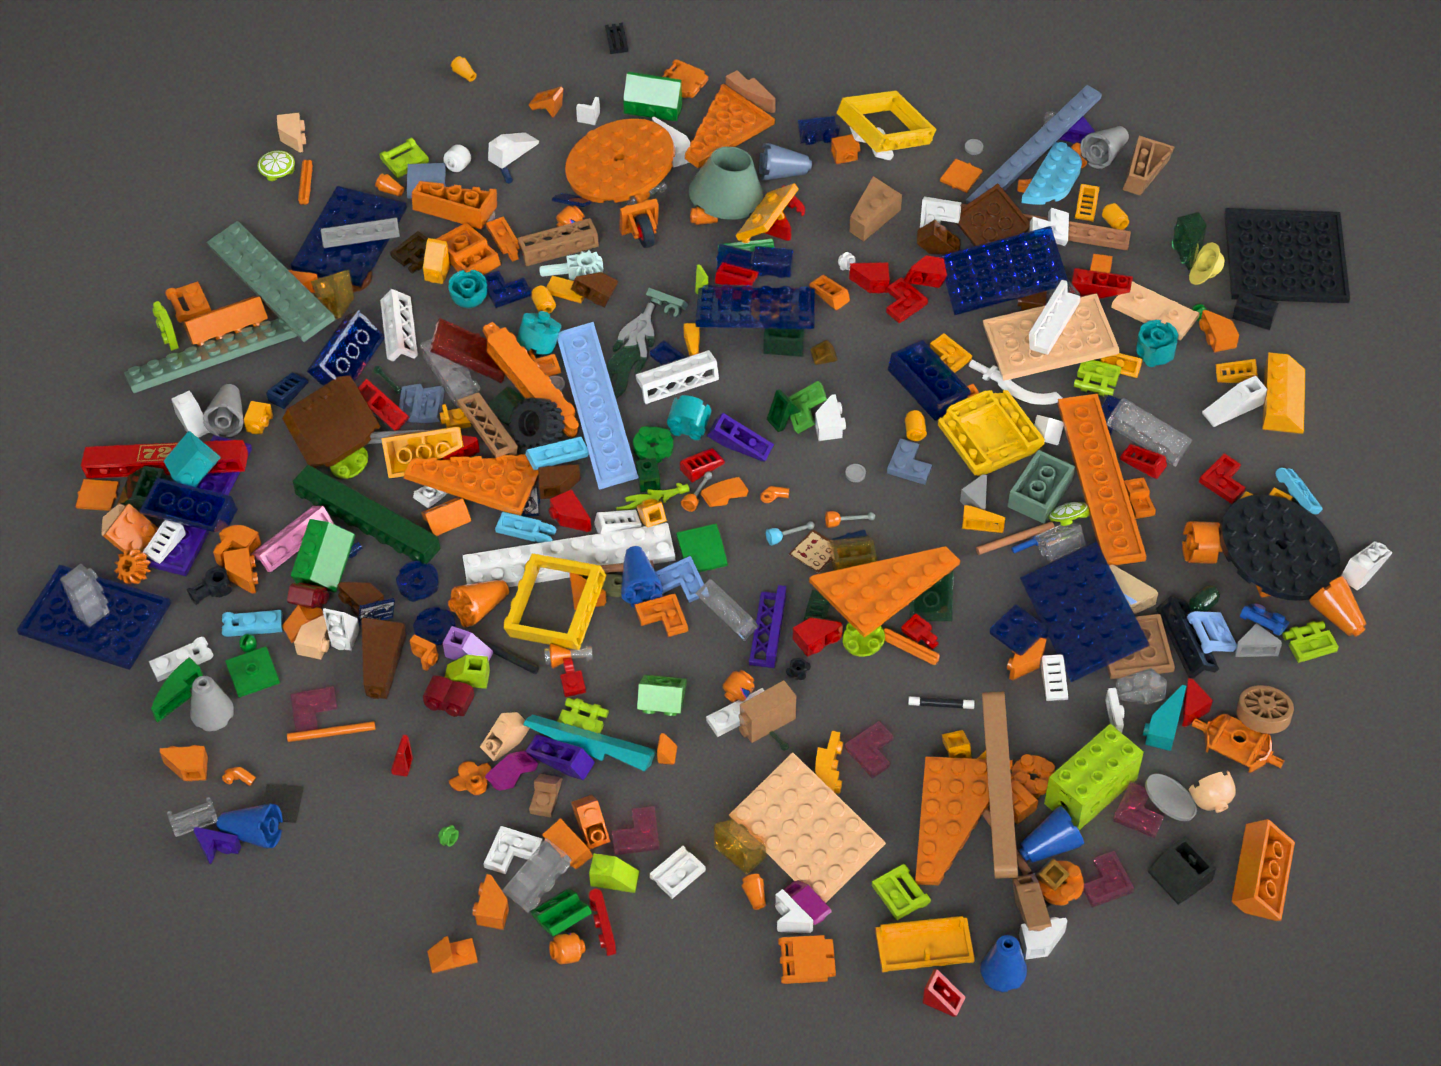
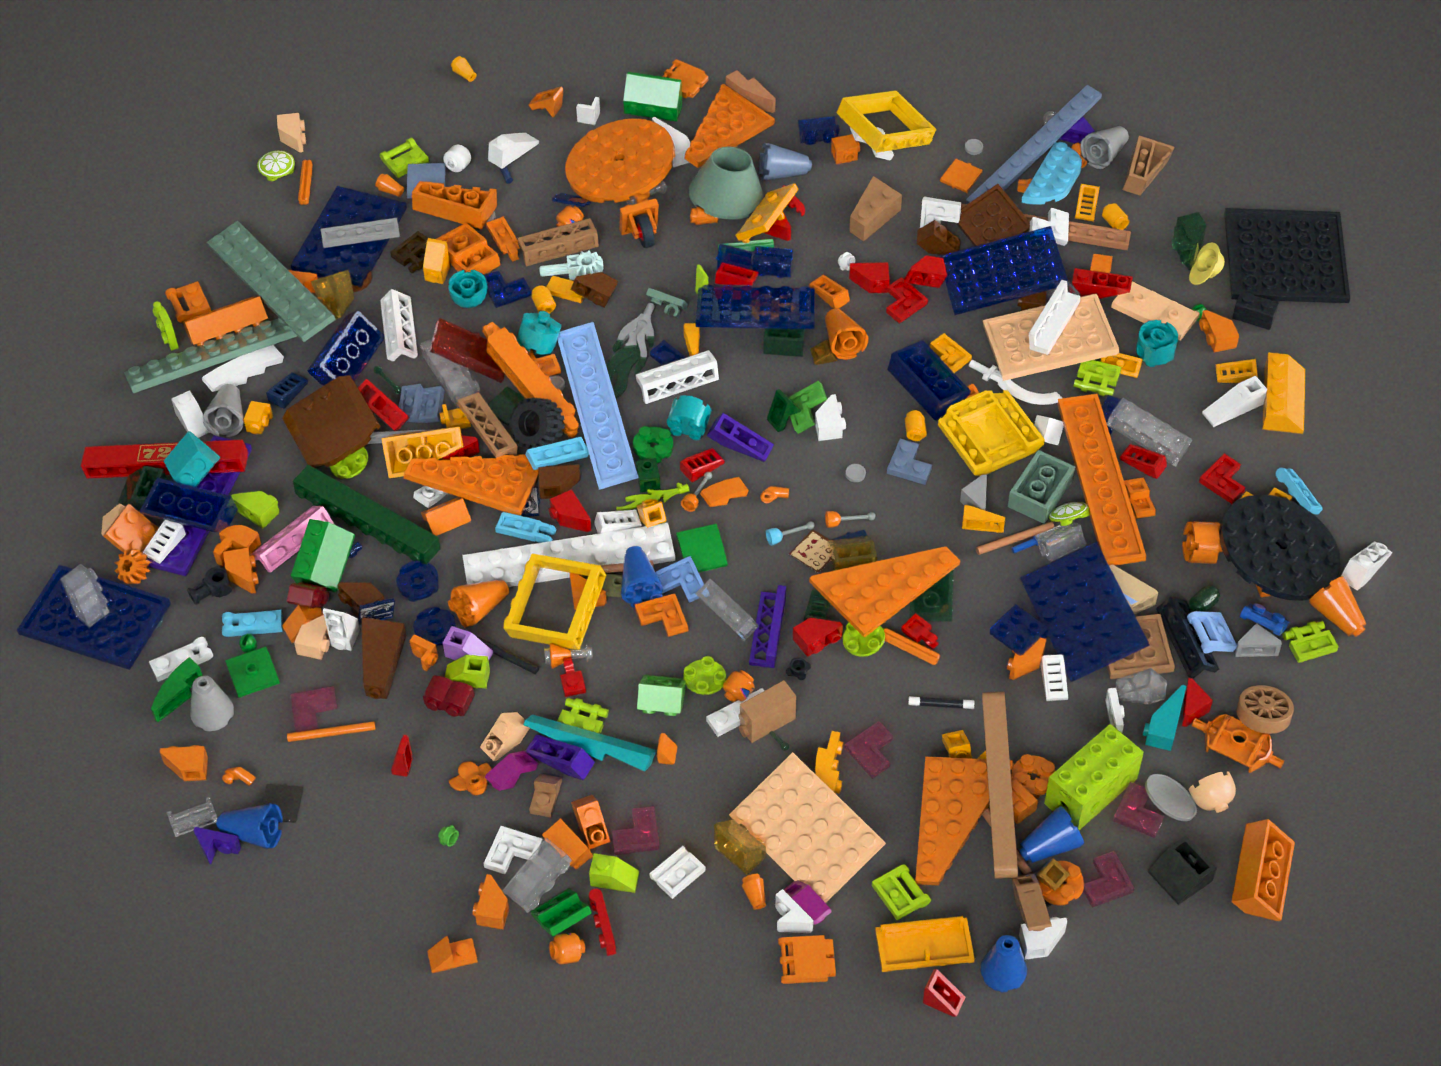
orange piece [76,479,119,511] -> none
black tile [605,23,628,54] -> none
none -> white slope [202,345,284,392]
none -> lime slope [230,491,280,529]
none -> lime dish [683,656,726,695]
none -> orange cone [825,308,868,360]

